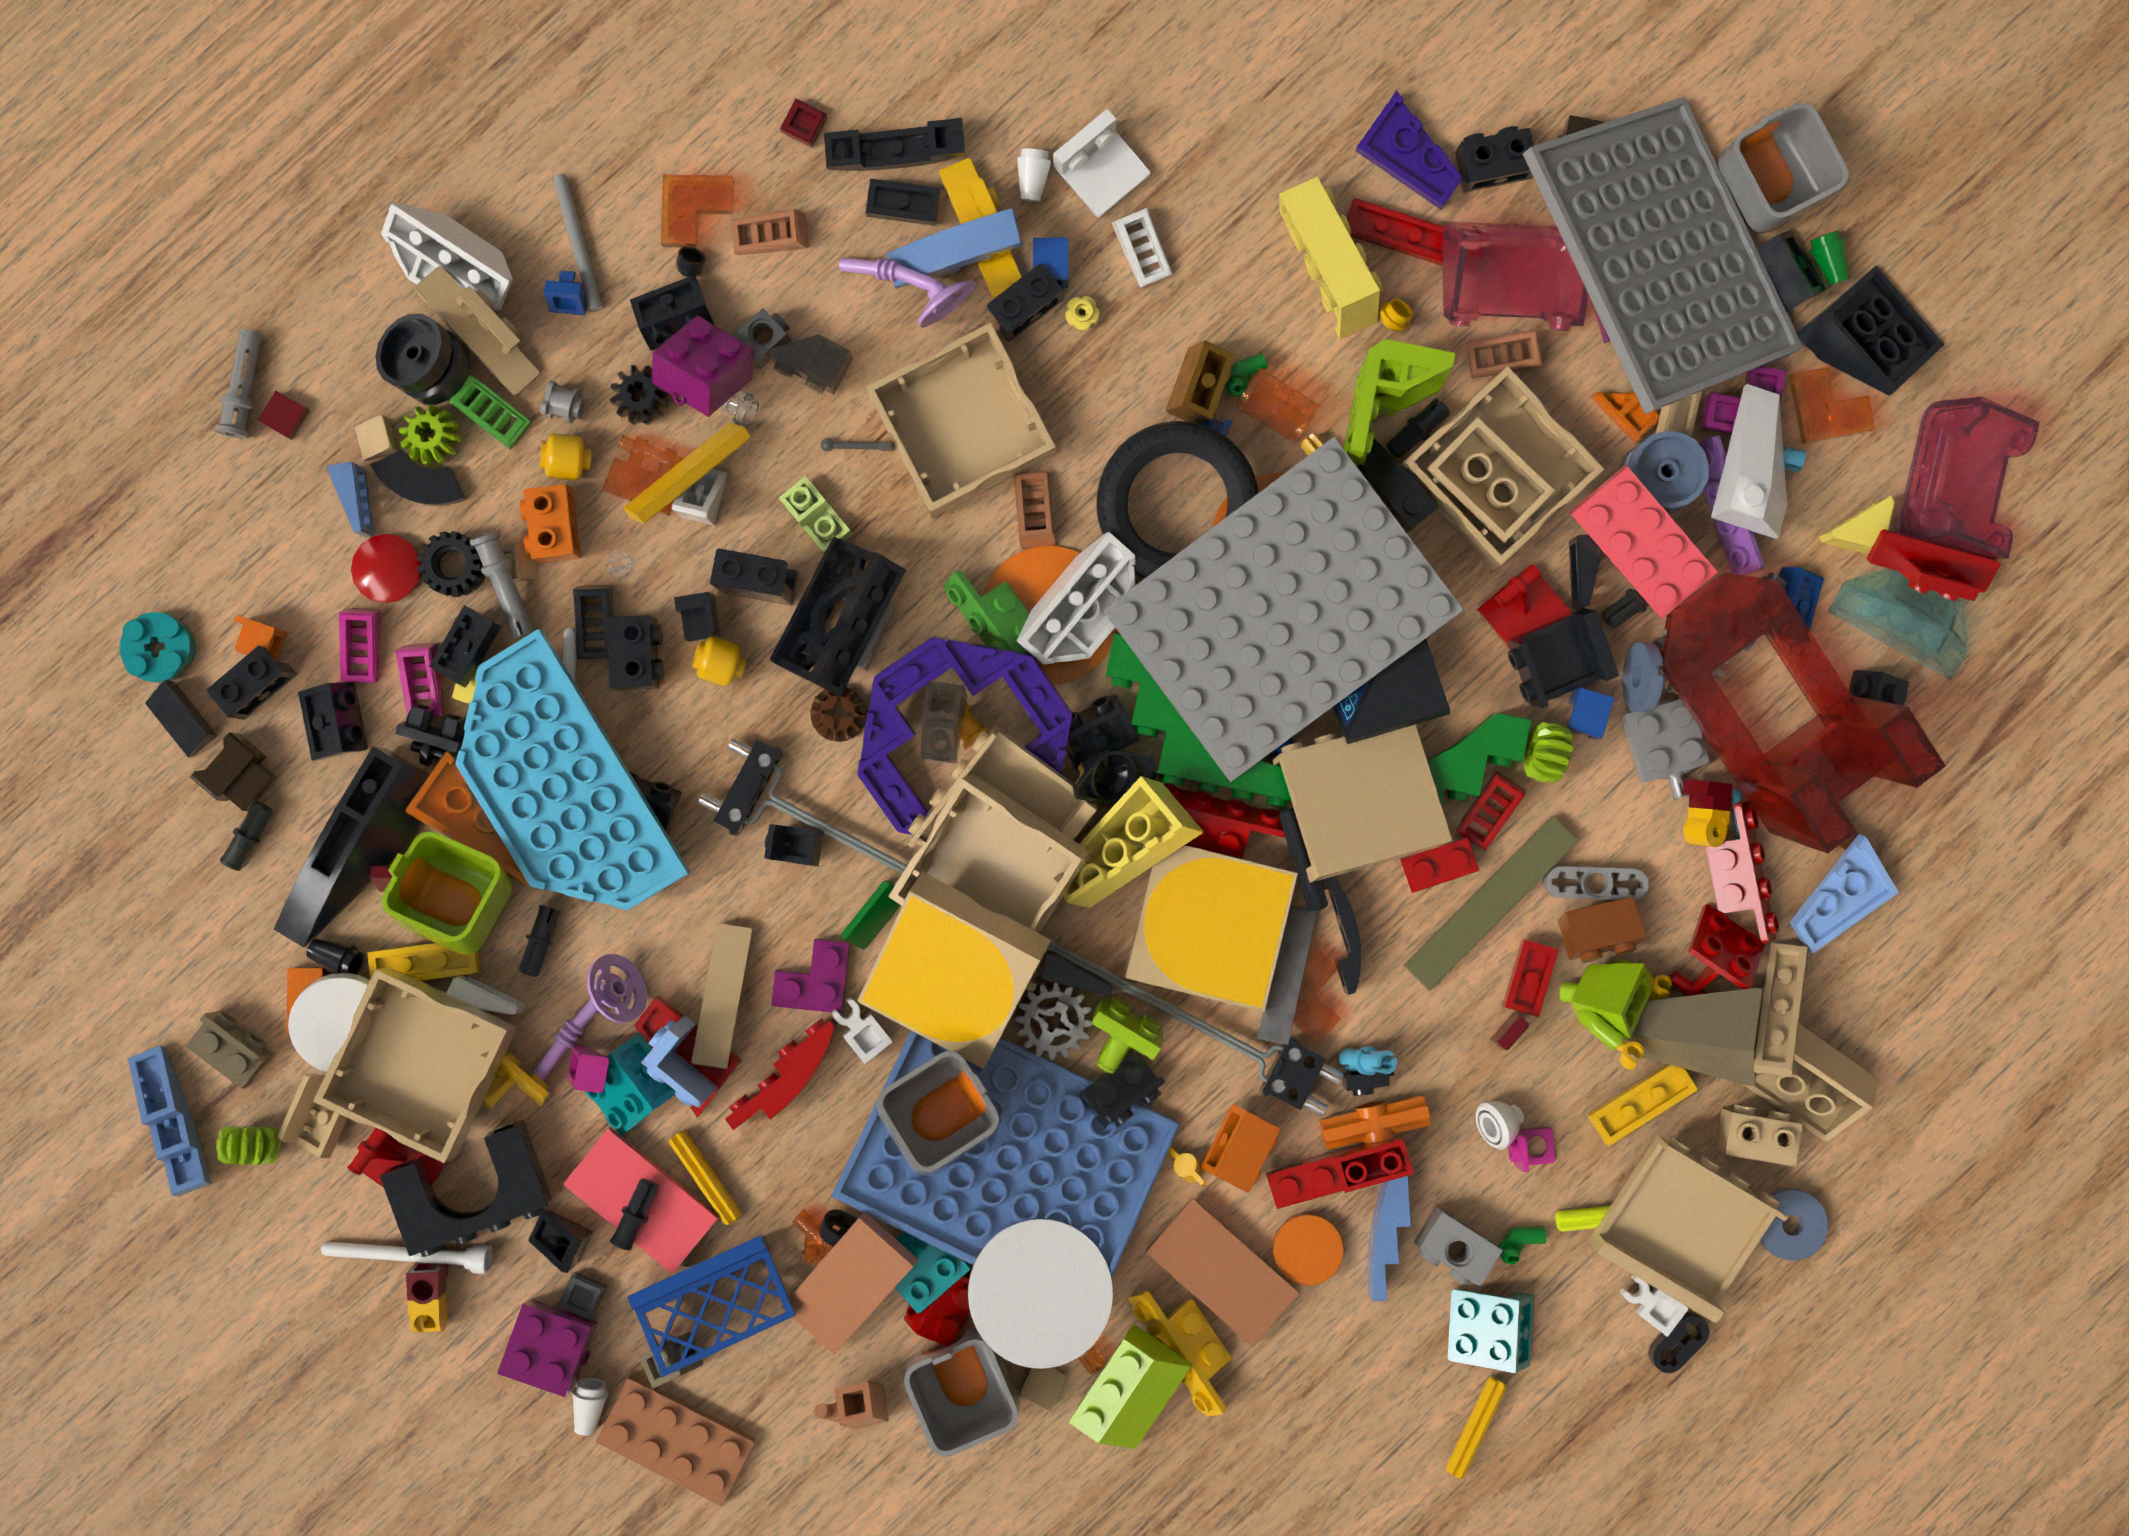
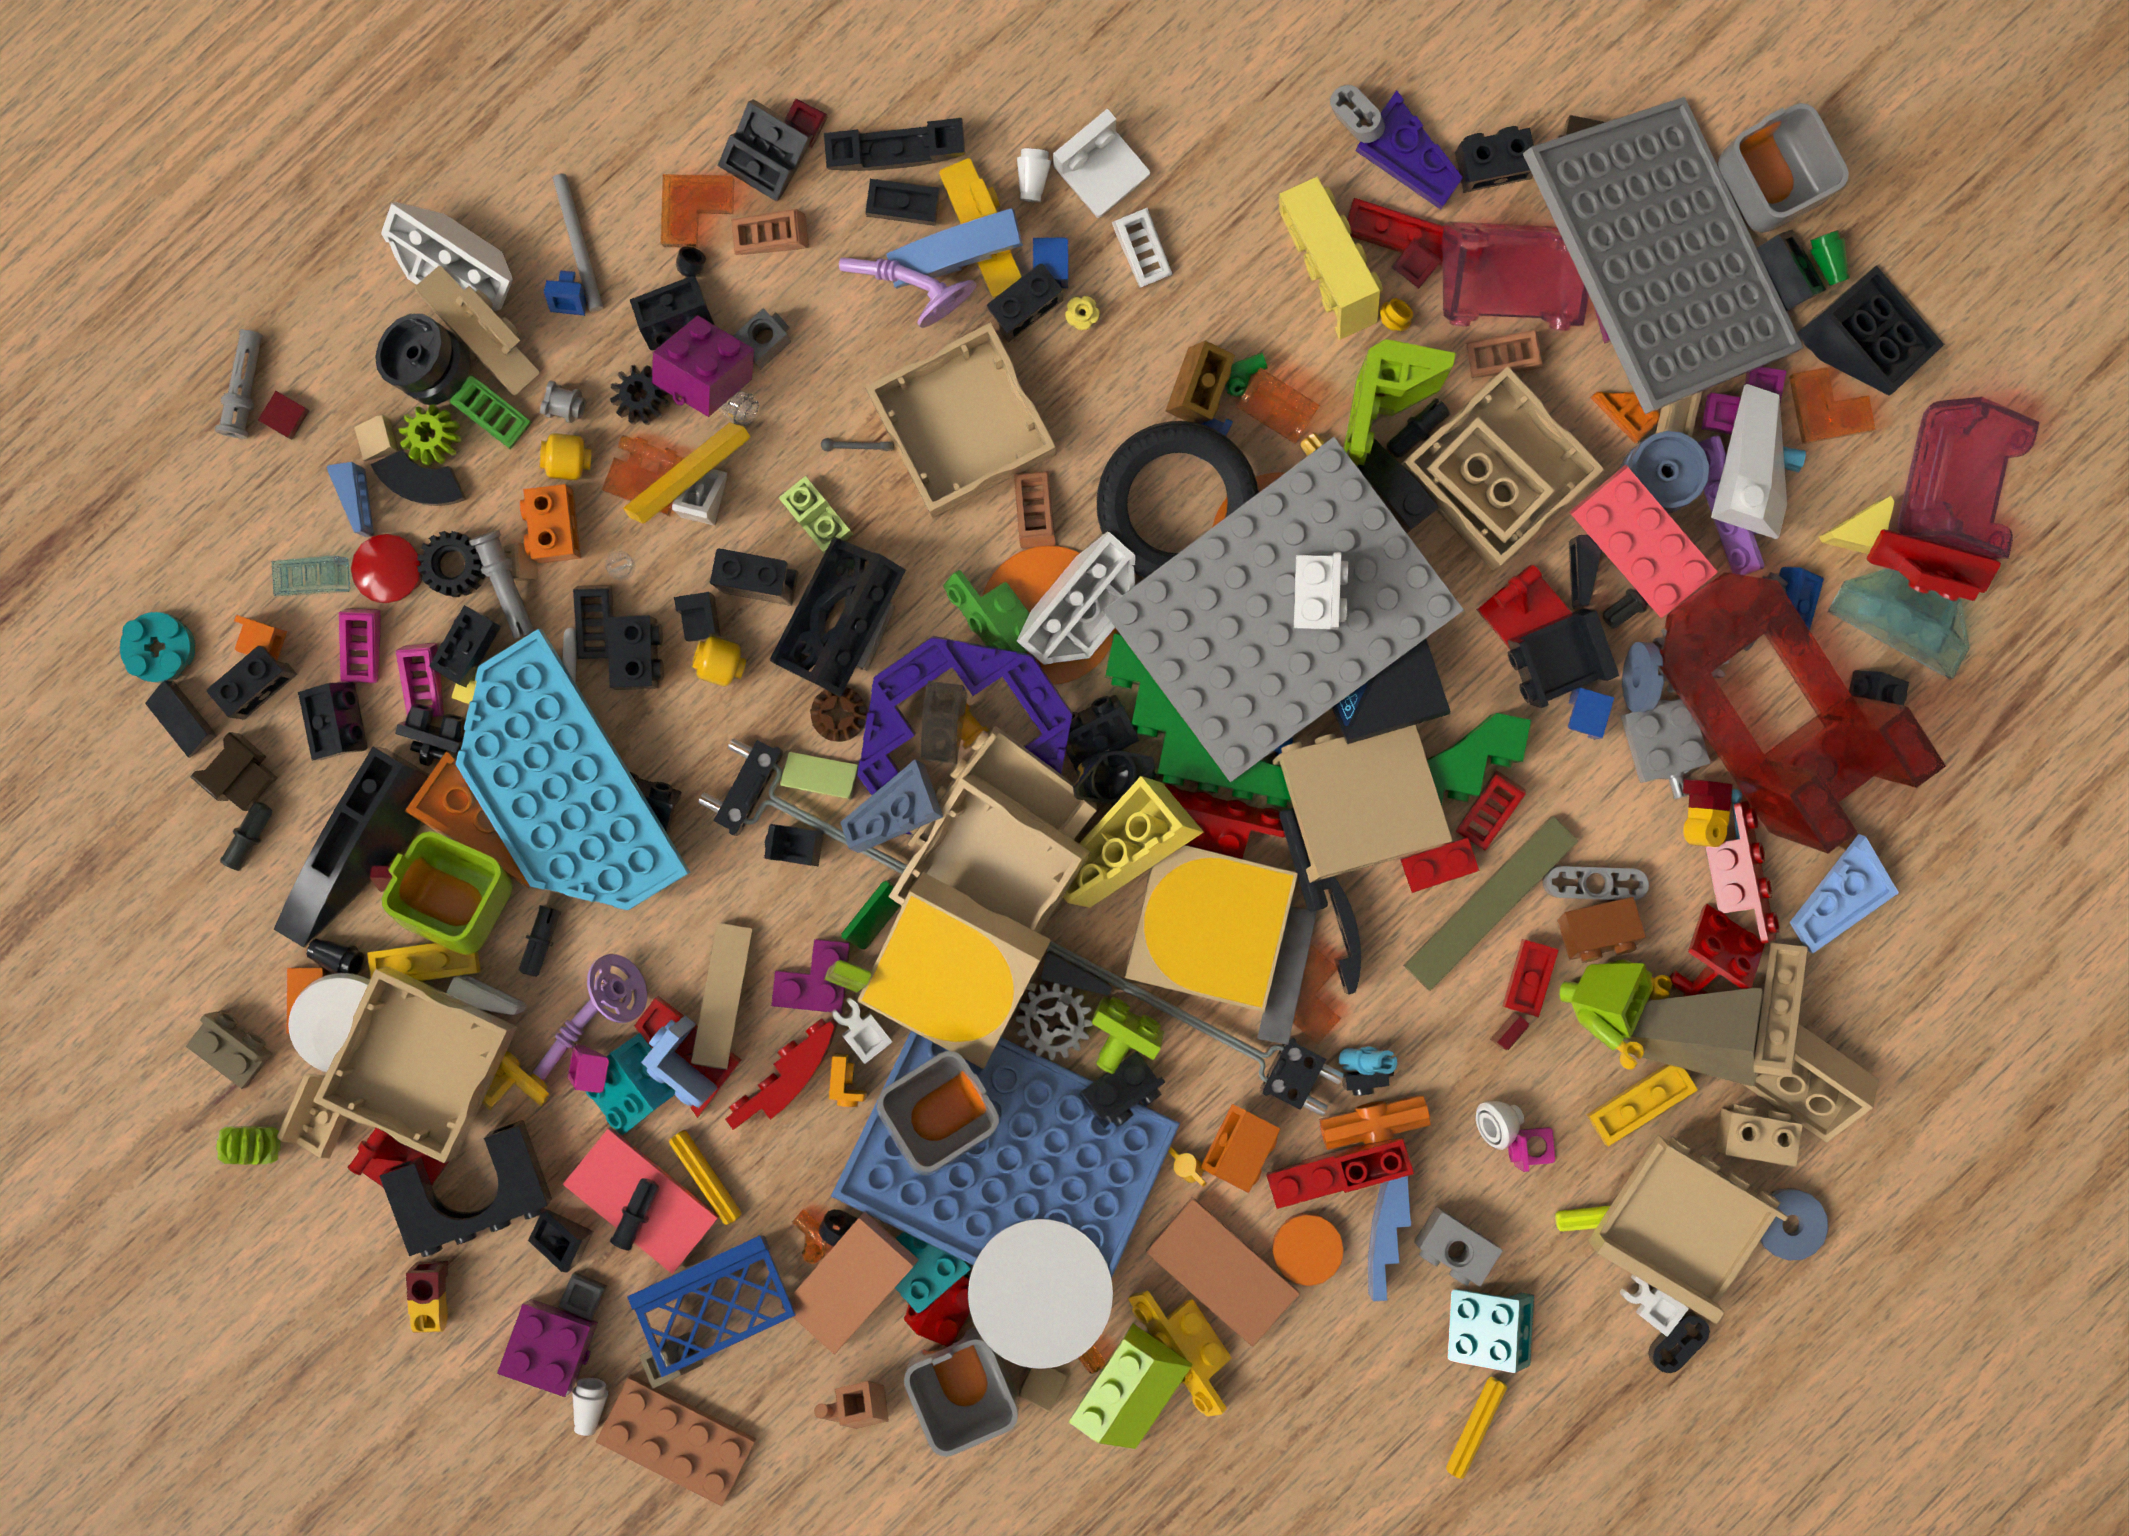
medium blue slope [128,1045,212,1197] -> none
white piece [321,1242,493,1274] -> none
clear smoke slope [768,334,853,395] -> none
green arm [1498,1226,1546,1265] -> none
lime gear [1523,722,1574,783] -> none
none -> clear light blue slope [272,556,350,596]
none -> black slope [717,99,813,201]
none -> yellowish green slope [780,752,858,799]
none -> lime tile [824,960,871,992]
none -> light orange bracket [829,1053,867,1107]
none -> sand blue wing [840,759,943,853]
none -> white bracket [1294,552,1348,630]
none -> light grey beam [1330,85,1385,143]
none -> dark red tile [1392,238,1442,289]

